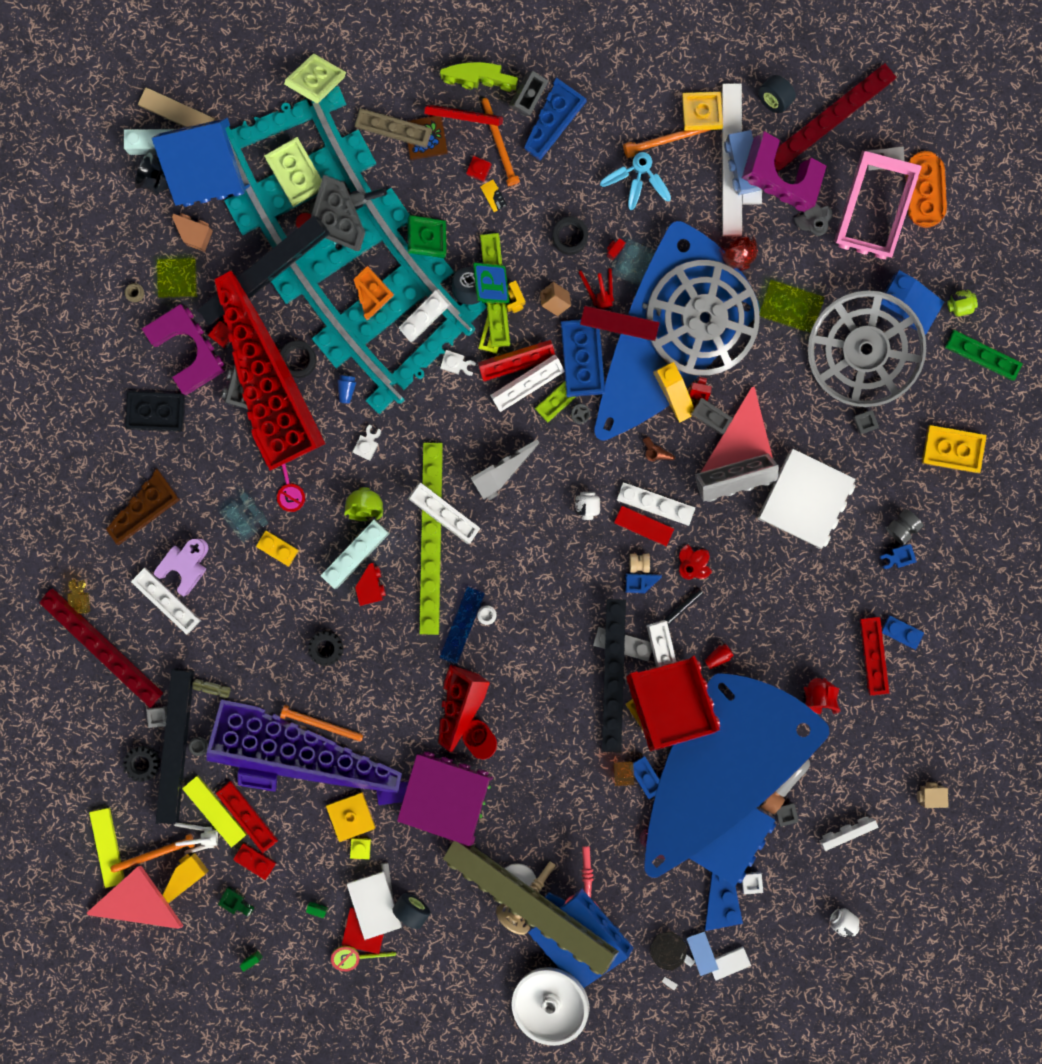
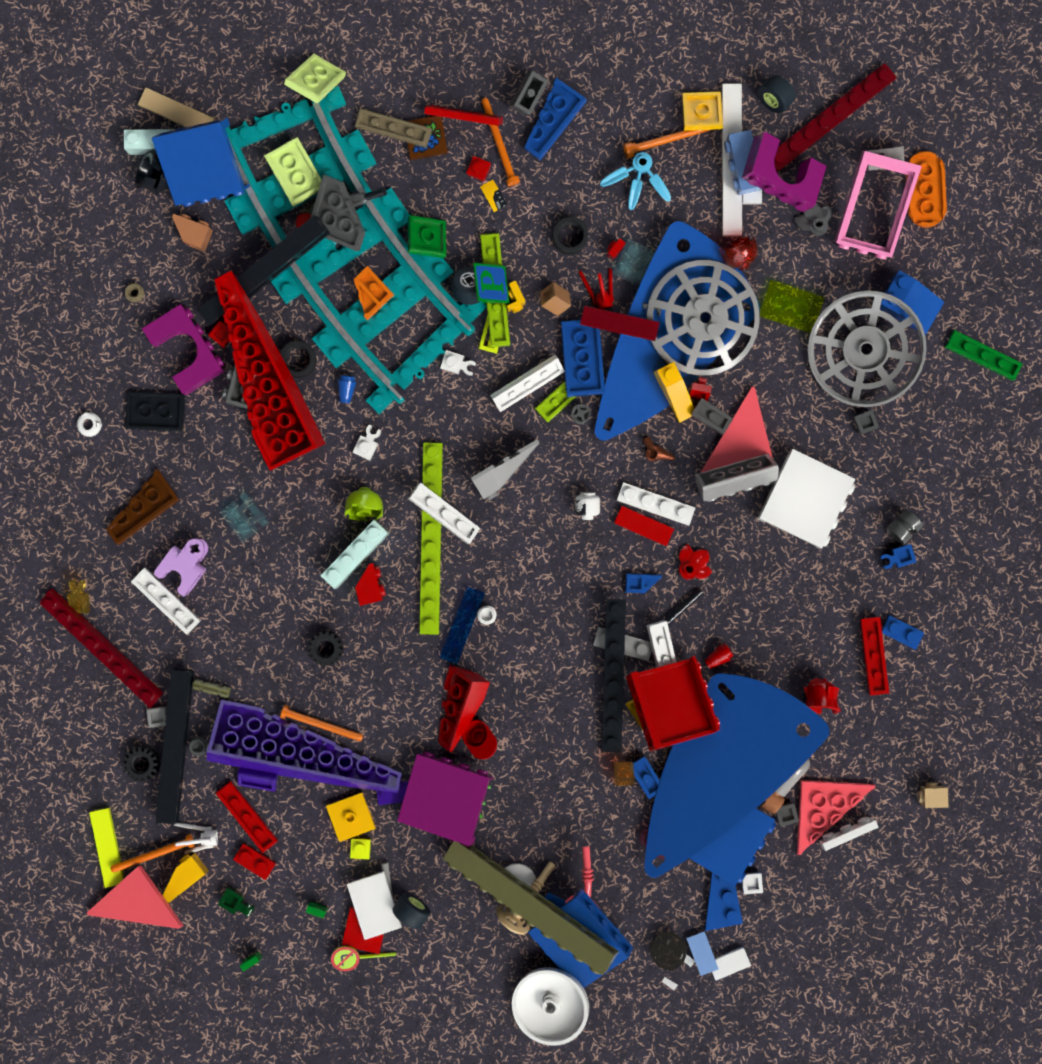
clear neon green tile [157,258,197,298] -> none
neon yellow tile [182,776,247,848] -> none
yellow plate [256,530,299,567] -> none
piece [277,464,305,512] -> none
white plate [399,289,451,342] -> none
lime slope [440,62,518,92] -> none
red plate [478,340,555,382] -> none
tan wheel [629,554,650,573] -> none
white head [830,908,859,938] -> none
yellow plate [922,425,987,473] -> none
lime head [947,290,978,317] -> none
none -> white piece [77,412,102,437]
none -> coral tile [797,780,875,855]

